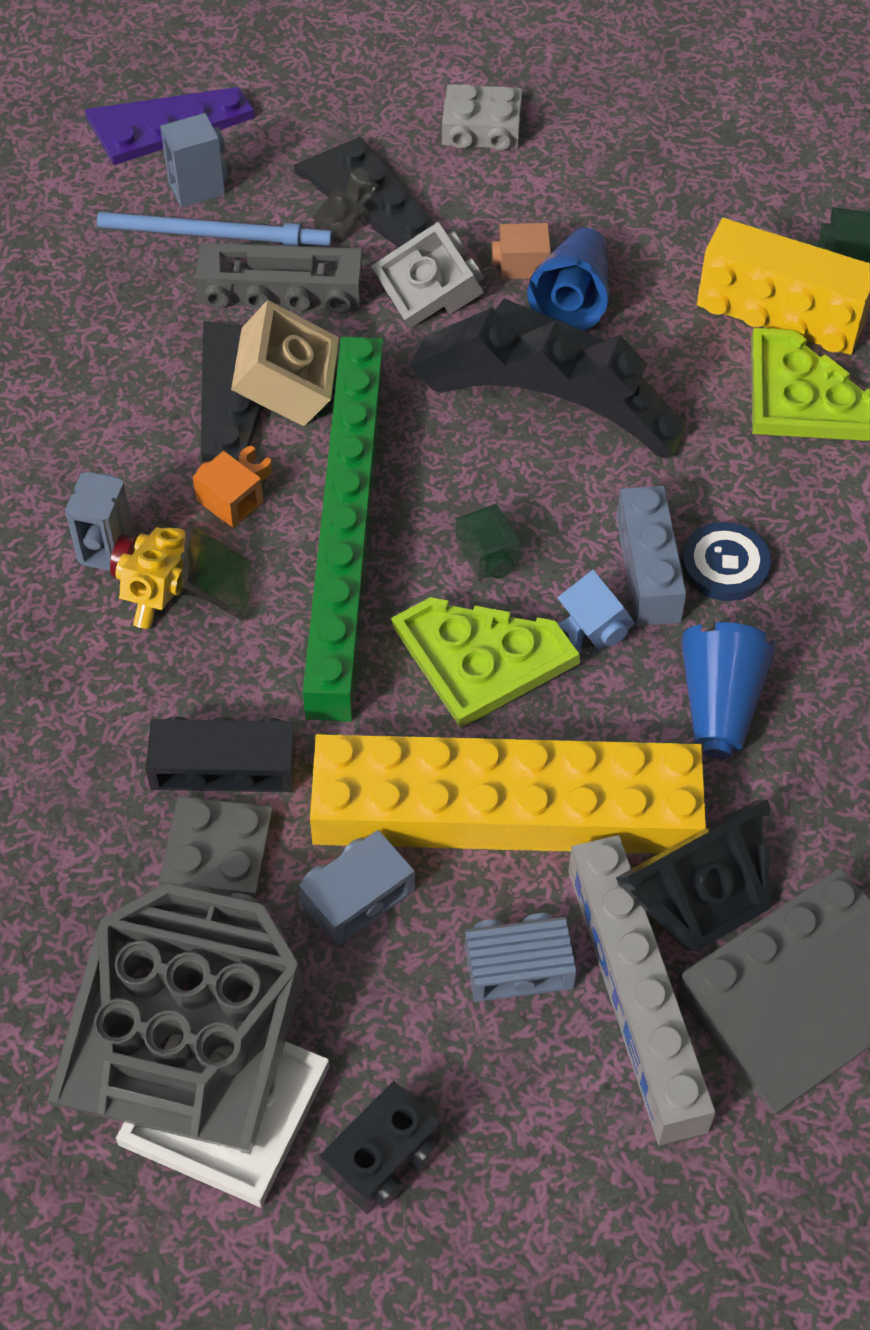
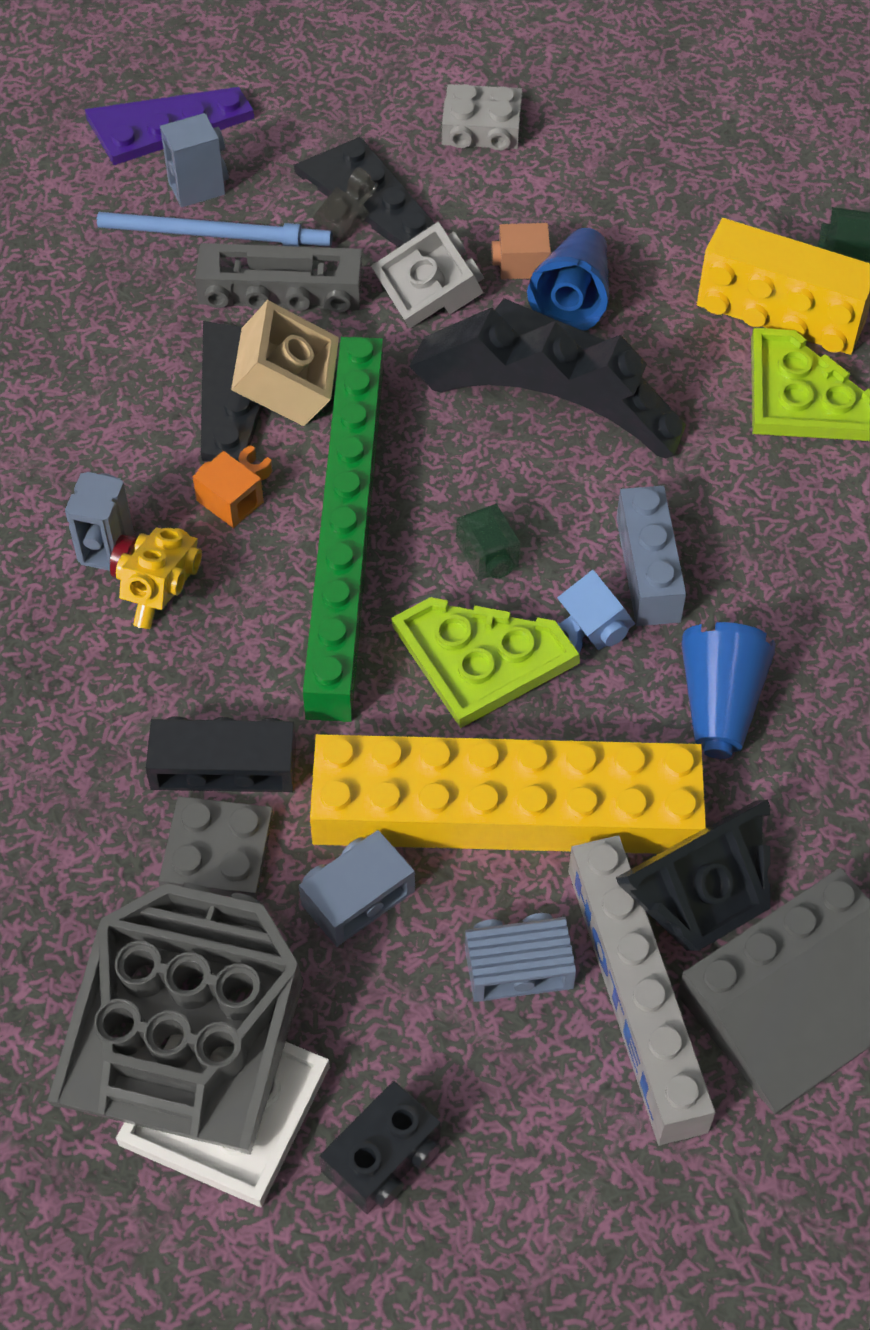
clear smoke piece [180,525,253,621] -> none
dark blue tile [681,522,771,601] -> none

